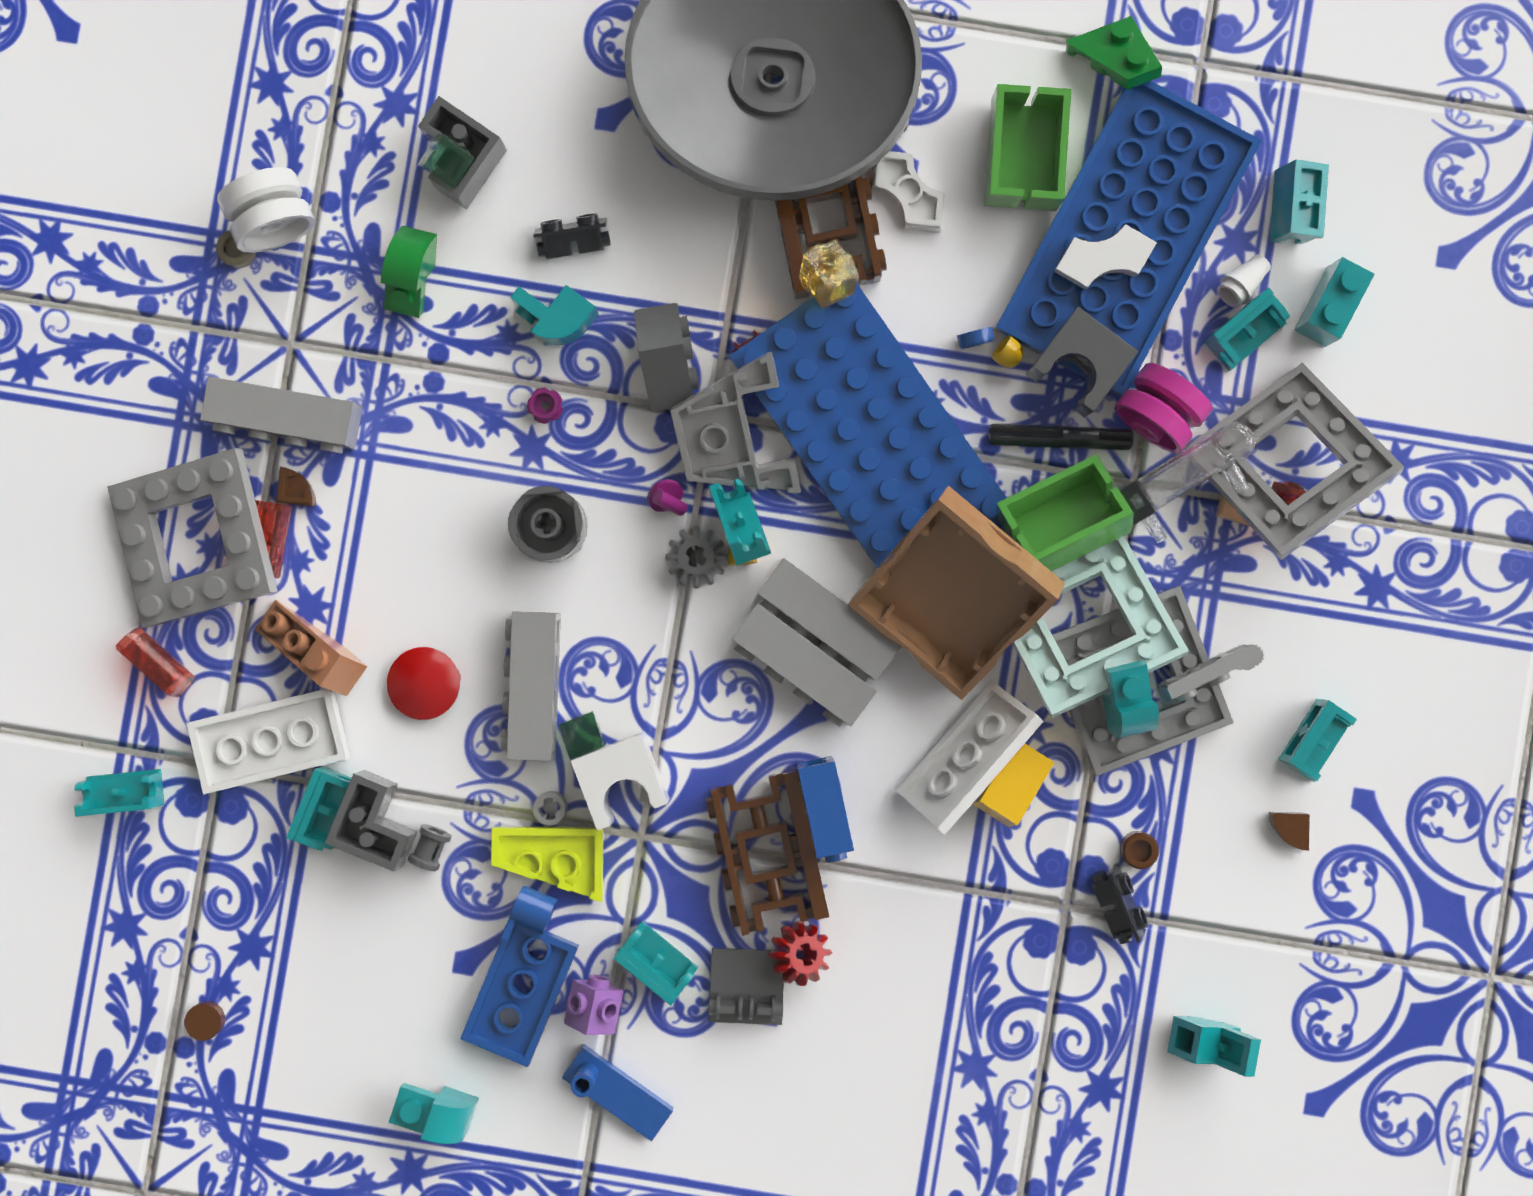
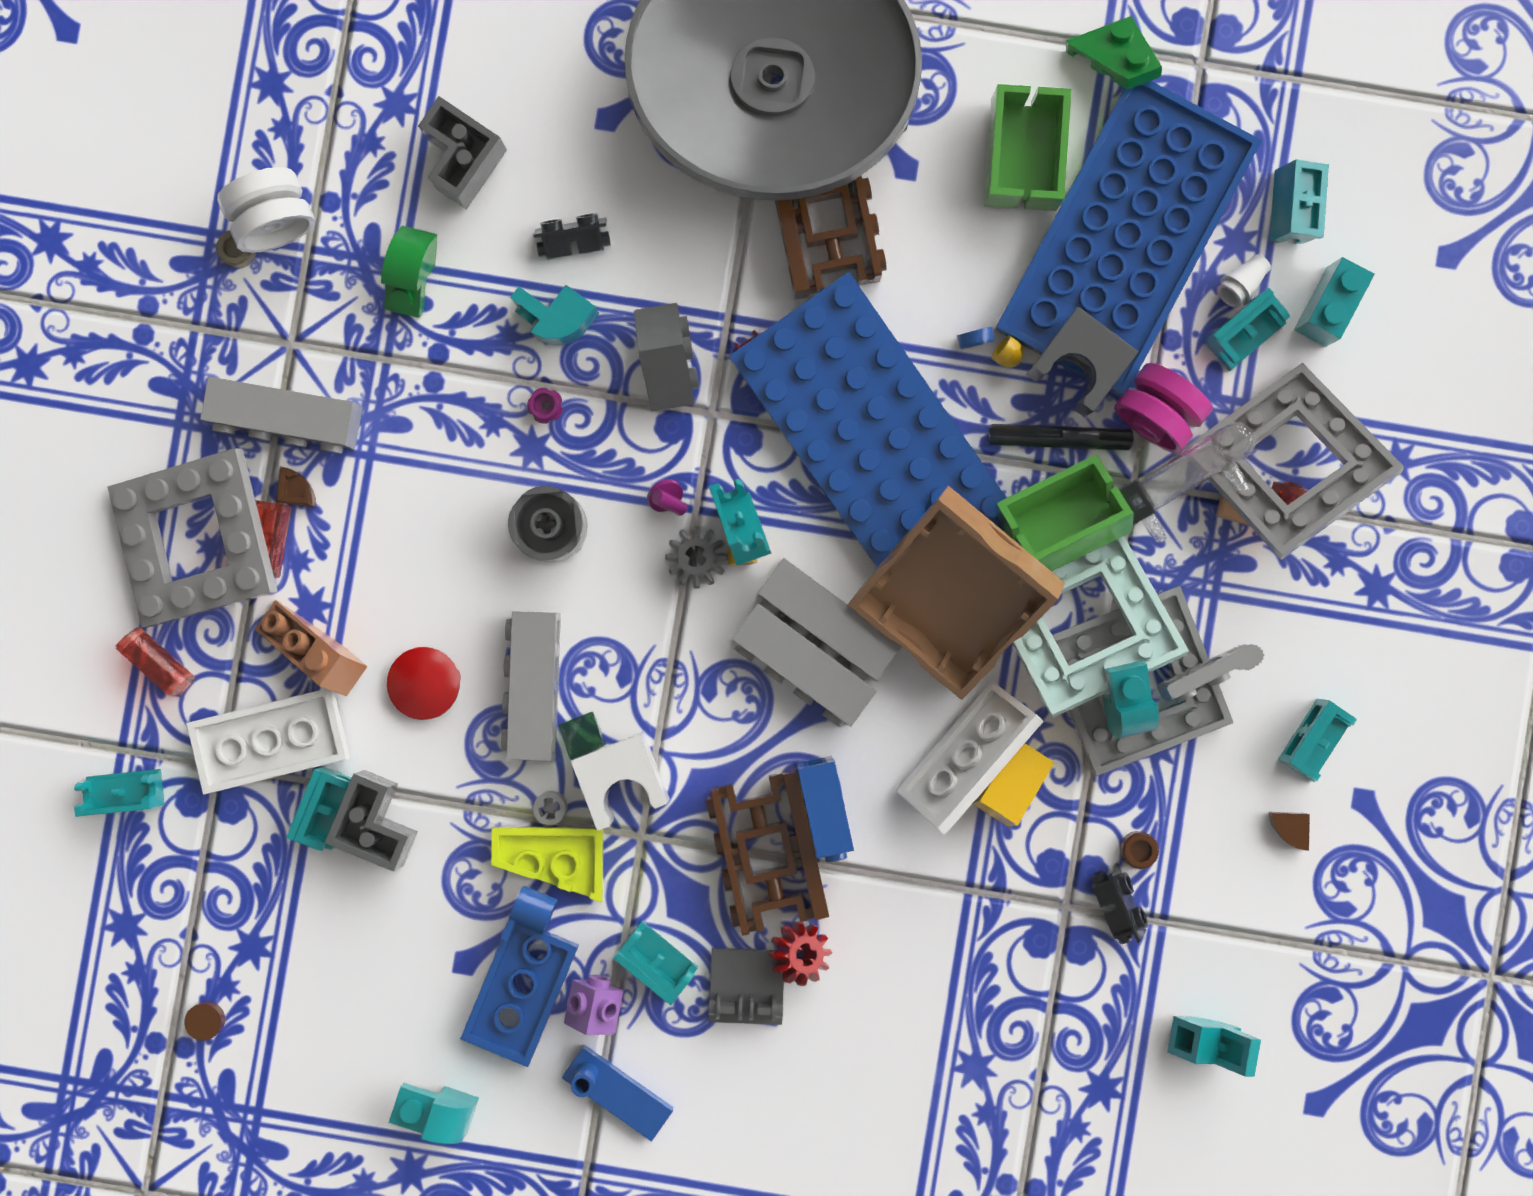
dark grey bush [407,824,452,872] -> none
clear green slope [418,134,475,188] -> none
light grey wing [670,352,801,493] -> none
clear yellow brick [799,240,859,309] -> none
white tile [872,151,945,232] -> none
white tile [1054,224,1157,290] -> none

